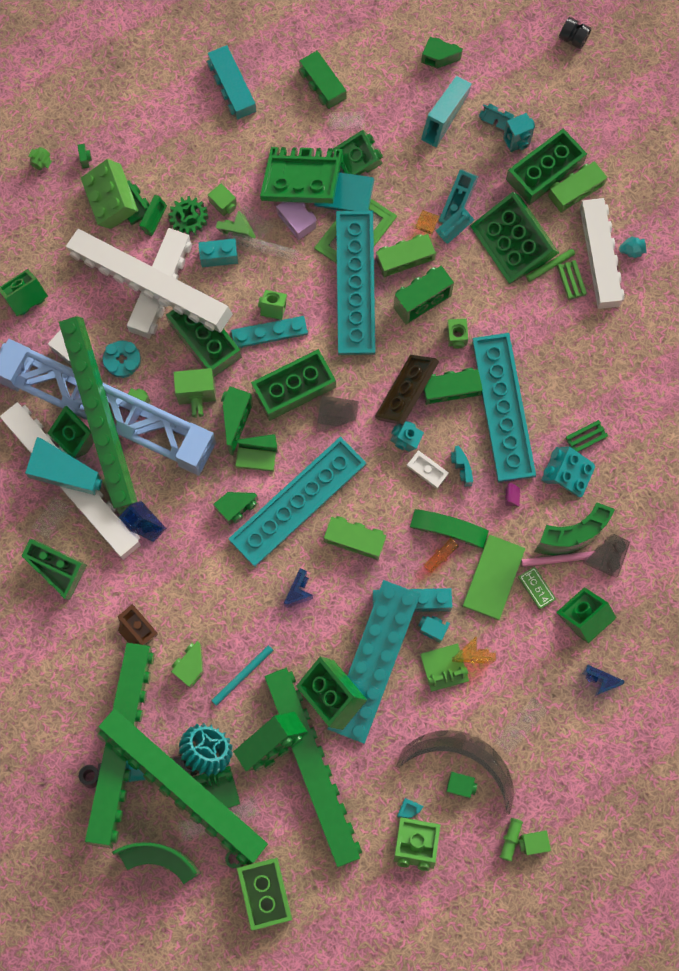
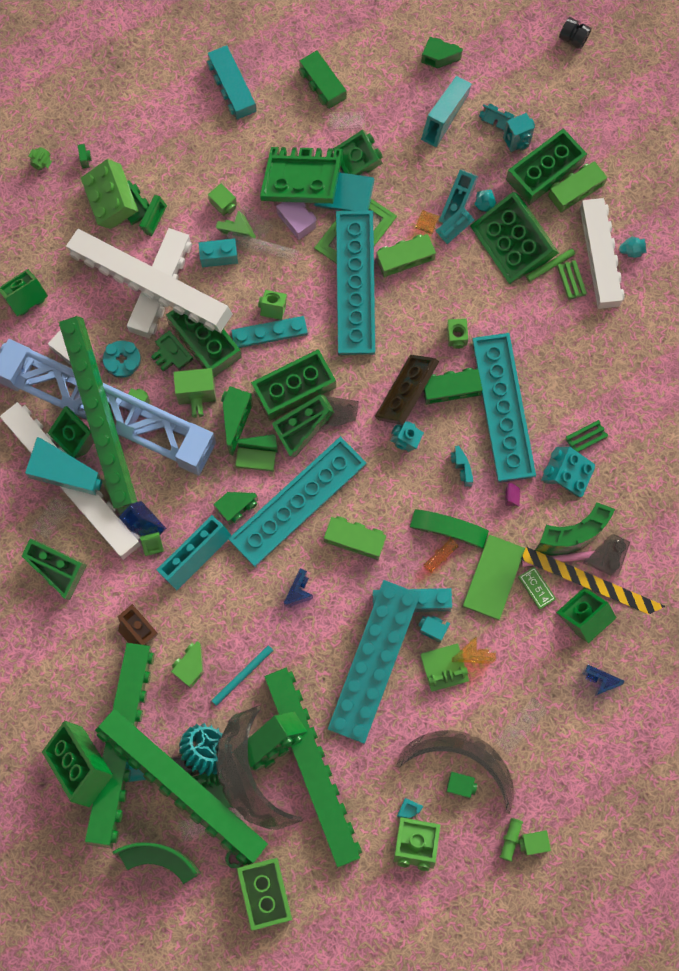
green gear [168,196,209,235] -> none
green brick [296,656,367,730] -> none
green brick [393,265,454,325] -> none
white plate [407,450,449,489] -> none
none -> green brick [42,720,113,808]
none -> bright green tile [140,532,164,556]
none -> green hinge [151,330,194,371]
none -> teal brick [156,515,232,591]
none -> clear smoke windscreen [216,705,303,830]
none -> green wedge [272,394,335,457]
none -> teal rock [475,190,496,212]
none -> sticker [521,547,665,614]

